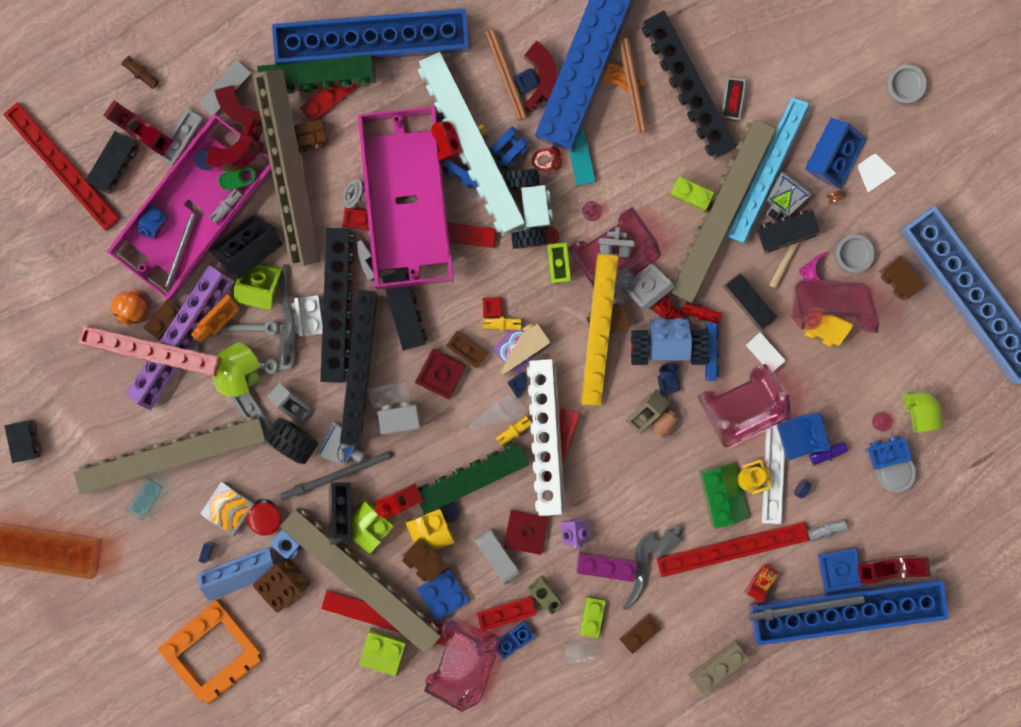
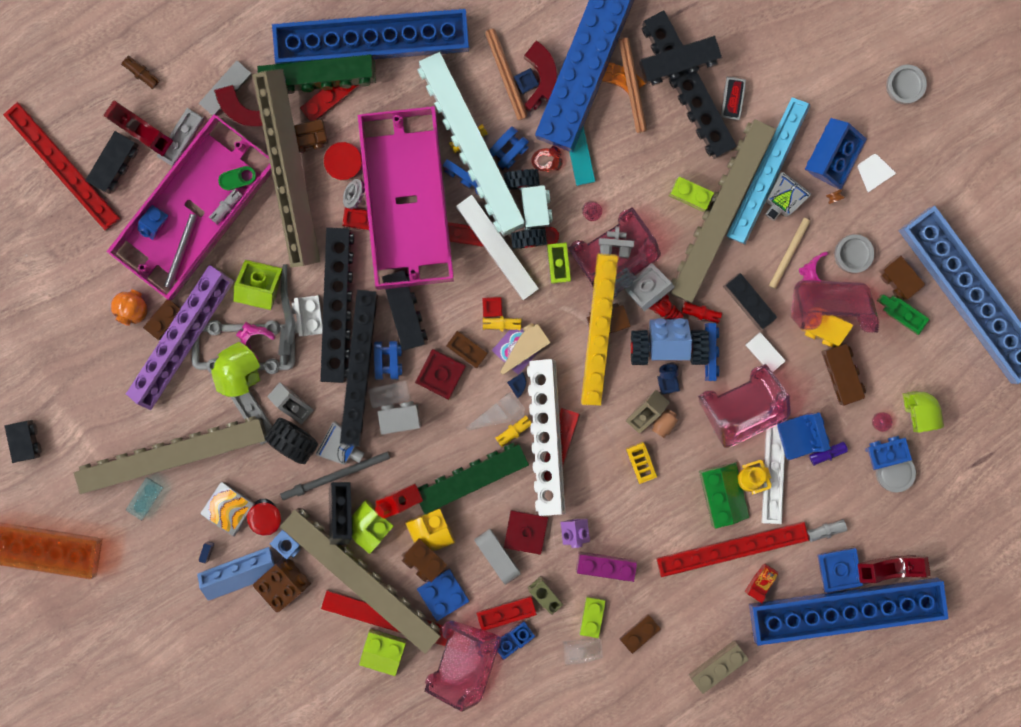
tile [78,326,222,377] -> none
orange hinge [157,599,263,705] -> none
orange hinge [191,294,240,343] -> none
dark blue tile [195,150,212,170] -> none
dark red arch [205,116,264,172] -> none
black slope [209,215,283,279] -> none
light grey slope [358,240,374,281] -> none
red leg [431,121,463,161] -> none
dark blue tile [441,503,459,523] -> none
dark grey piece [623,524,683,610] -> none
dark grey bar [748,595,865,621] -> none
black brick [757,210,820,254] -> none
dark blue tile [794,479,811,499] -> none
none -> dark pink helmet [236,322,276,360]
none -> red tile [324,142,362,181]
none -> blue brick [374,341,402,380]
none -> white tile [456,195,539,300]
none -> yellow slope [625,442,657,484]
none -> black brick [639,36,722,86]
none -> reddish brown brick [821,344,866,406]
none -> green hinge [877,294,929,335]

